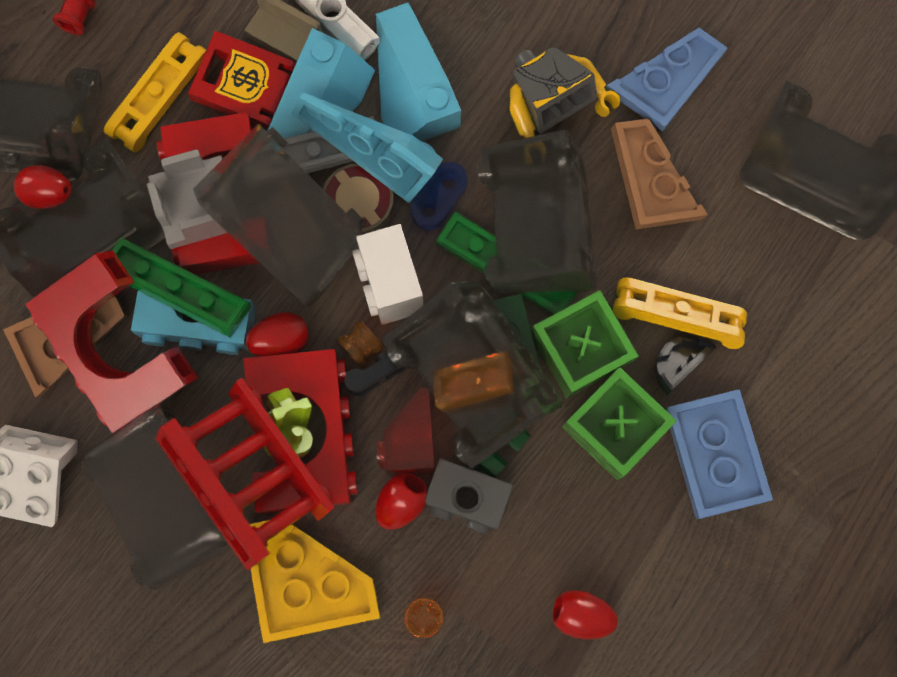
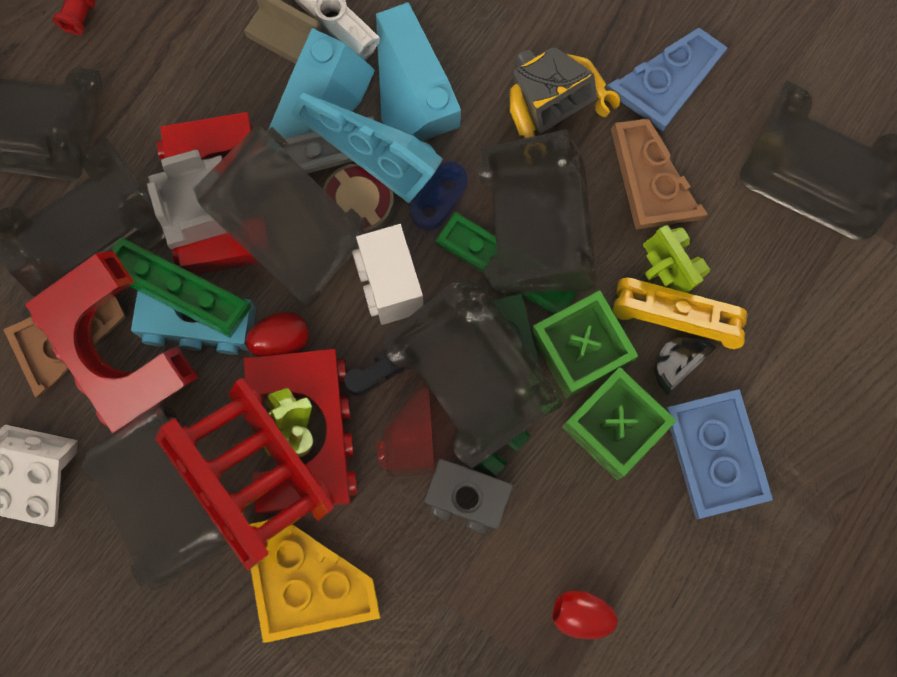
red animal [13,165,72,209] -> none
yellow plate [104,32,206,153] -> none
red container [188,31,296,129] -> none
clear orange wheel [336,320,383,368] -> none
red animal [375,473,427,530] -> none
clear orange wheel [404,597,443,638] -> none
clear orange plate [433,351,514,412] -> none
none -> lime hips [643,225,710,293]

